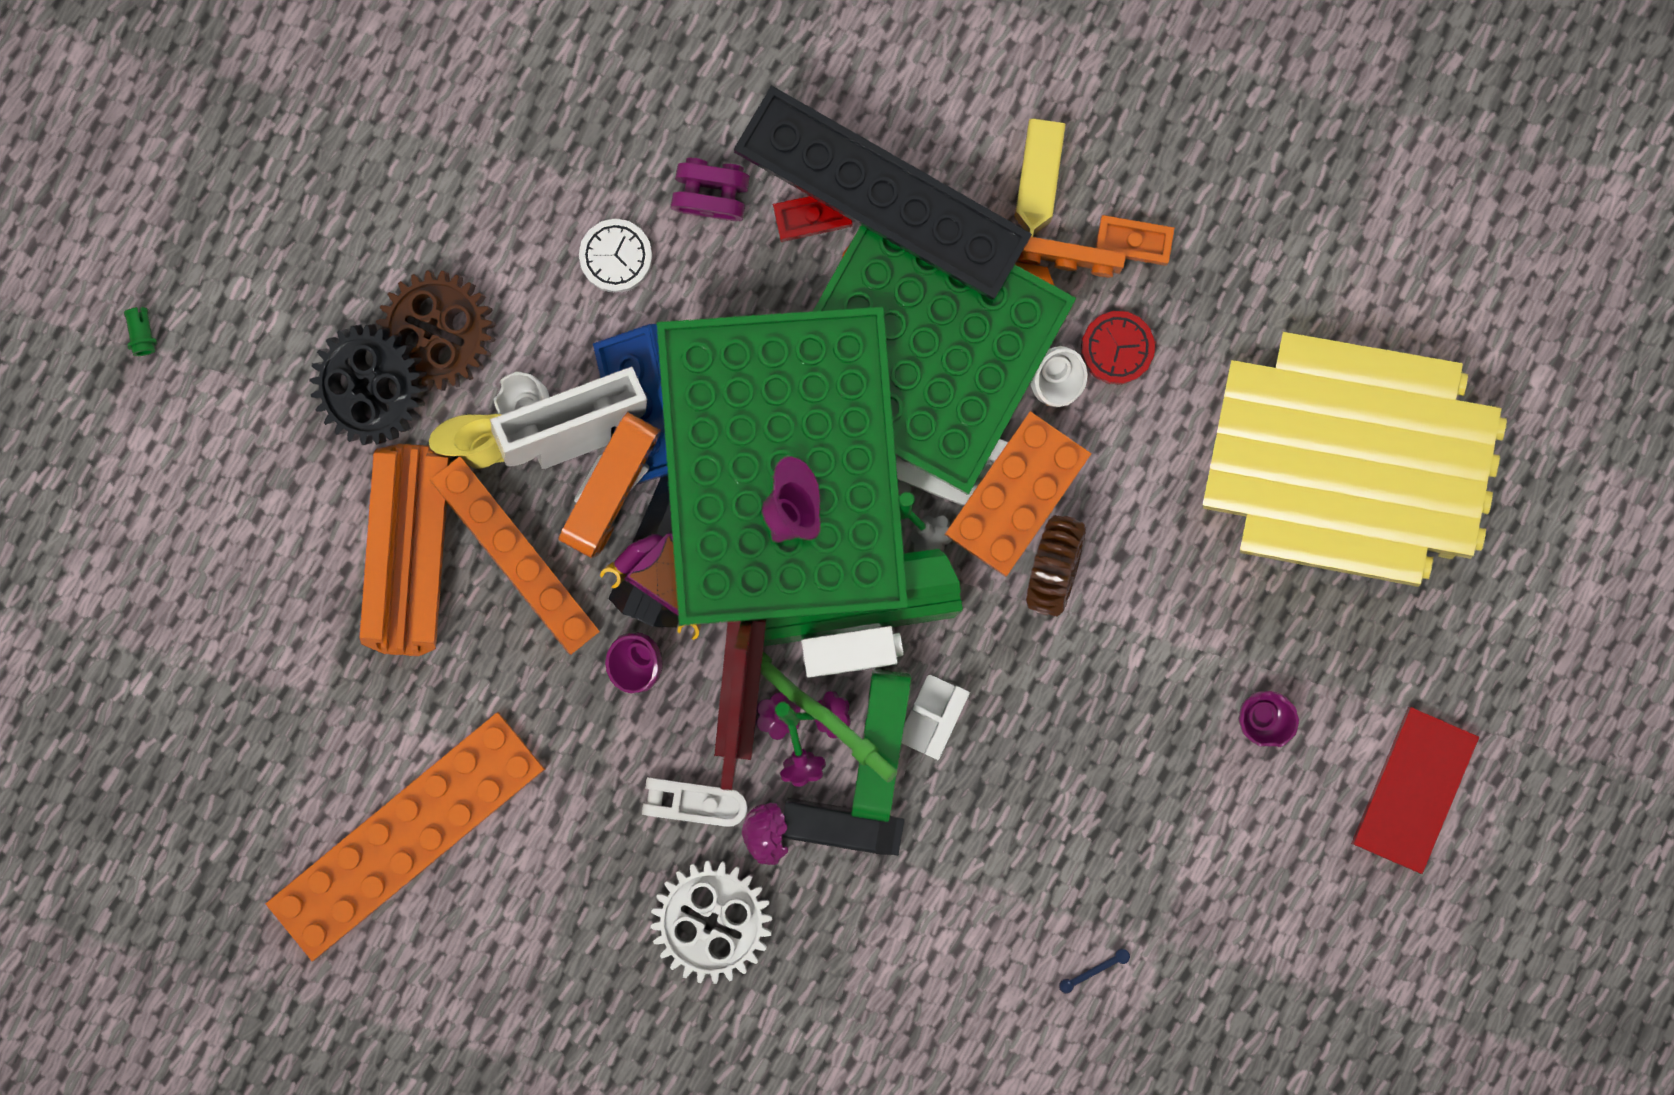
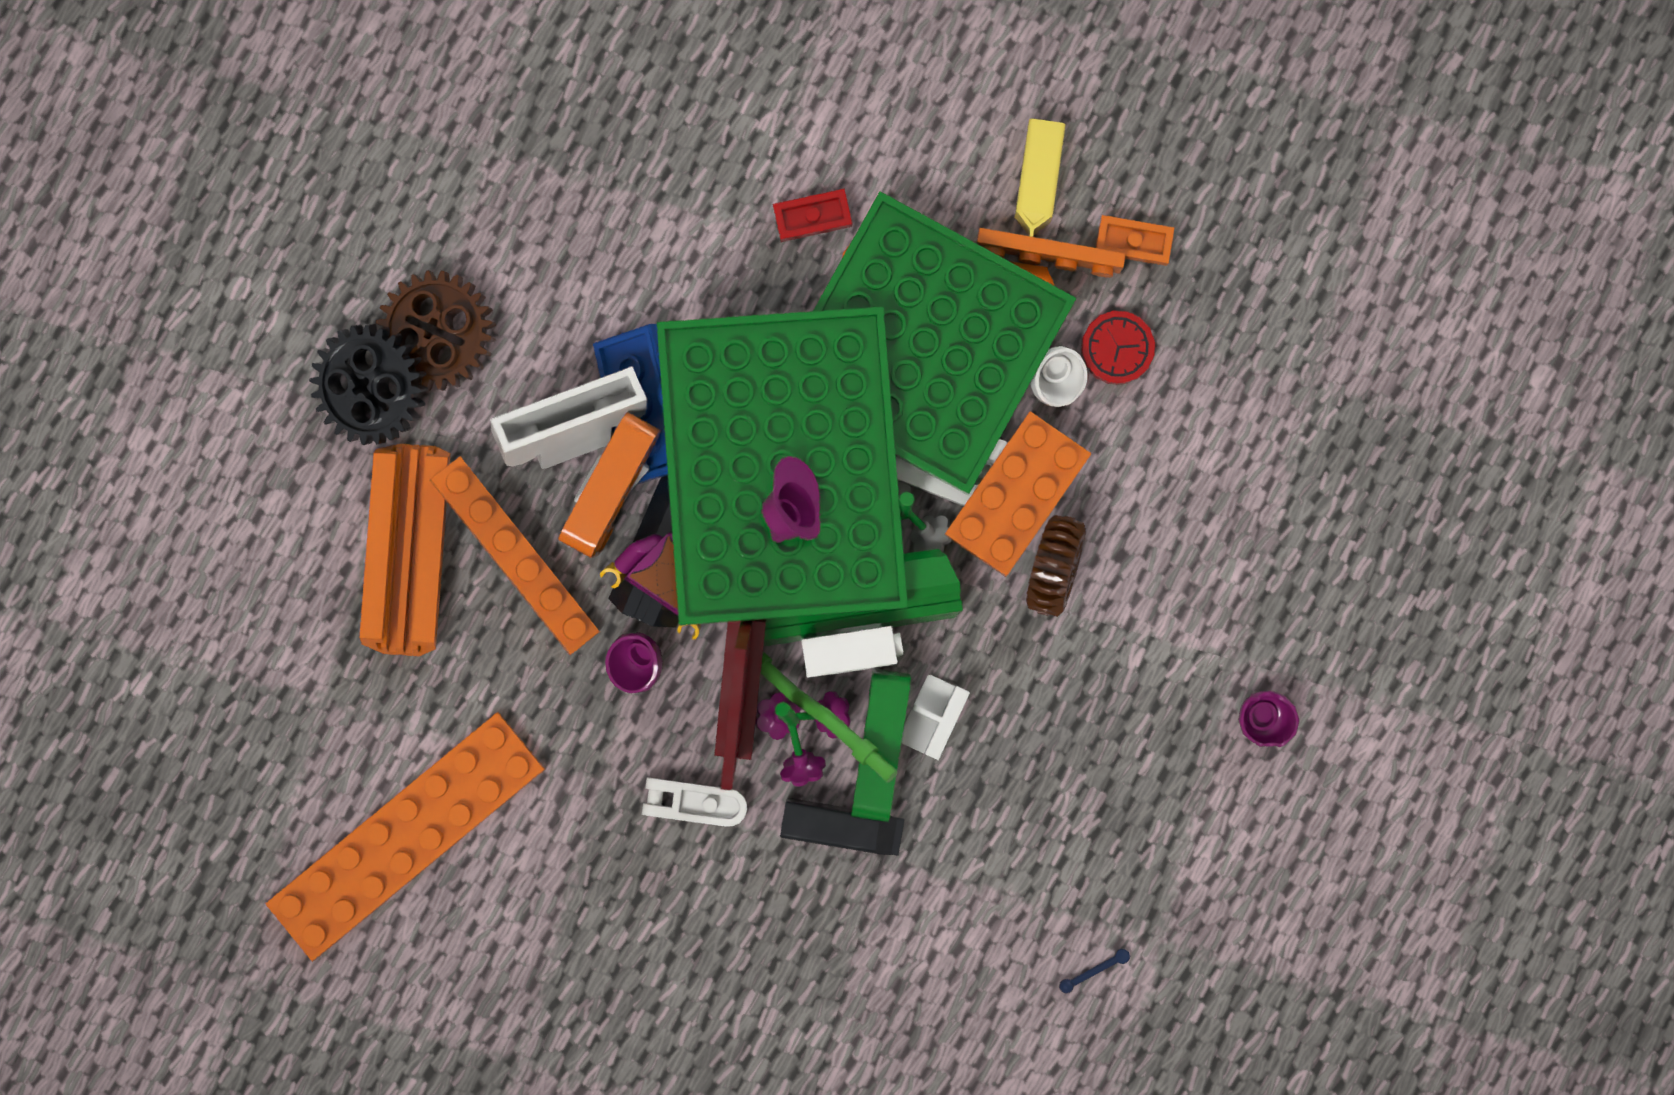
green pin [124,307,157,356] -> none
light yellow piece [429,414,504,469] -> none
white hair [494,372,549,414] -> none
white tile [579,218,653,292] -> none
white gear [650,860,772,984] -> none
magenta brick [670,158,750,221] -> none
black plate [734,85,1032,301] -> none
magenta hair [742,803,788,865] -> none
light yellow panel [1203,332,1507,587] -> none
red tile [1351,707,1479,874] -> none

